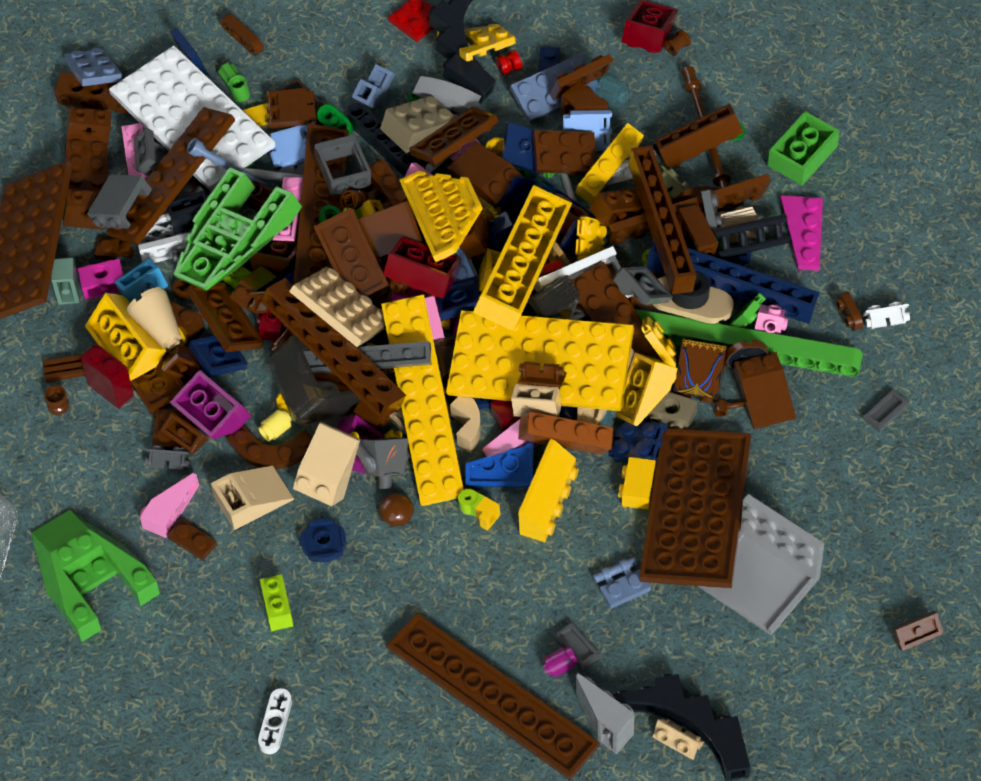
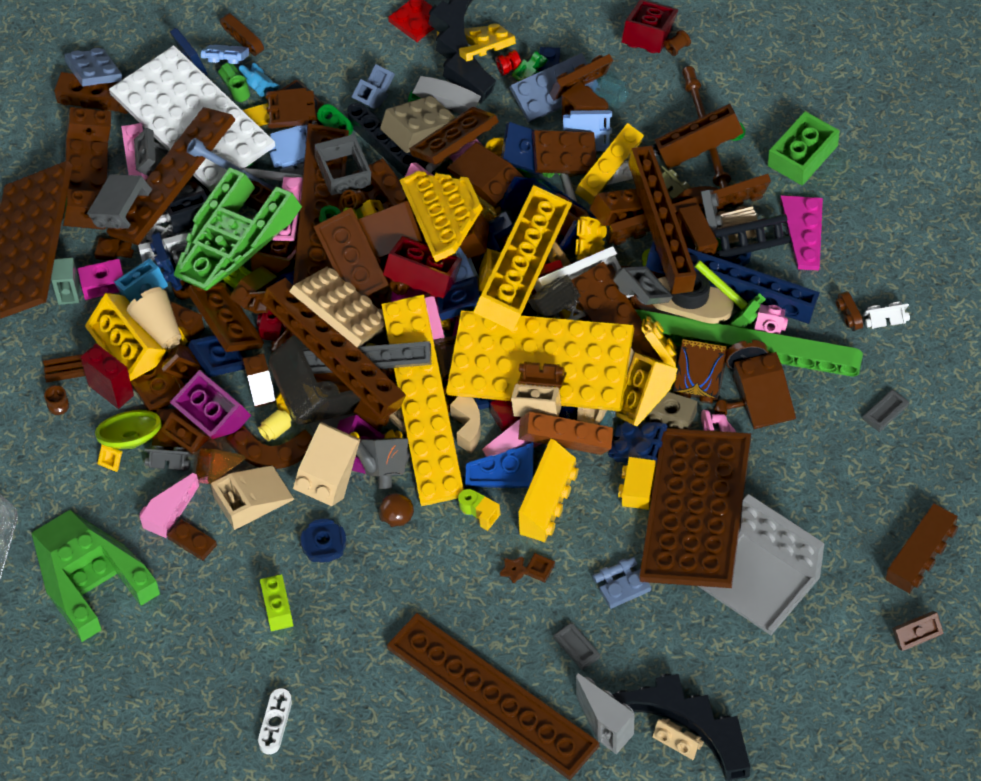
magenta brick [542,646,579,678] -> none
none -> lime dish [95,410,161,449]
none -> yellow slope [97,445,122,472]
none -> dark blue plate [150,232,182,291]
none -> clear orange slope [195,448,246,484]
none -> light blue plate [201,45,249,64]
none -> dark azure animal [239,63,280,97]
none -> slope [243,354,276,408]
none -> reddish brown plate [500,557,529,583]
none -> green plate [512,51,548,82]
none -> reddish brown tile [525,553,555,583]
none -> lime bar [694,260,748,309]
none -> bright pink piece [701,410,736,432]
none -> reddish brown brick [886,504,958,594]

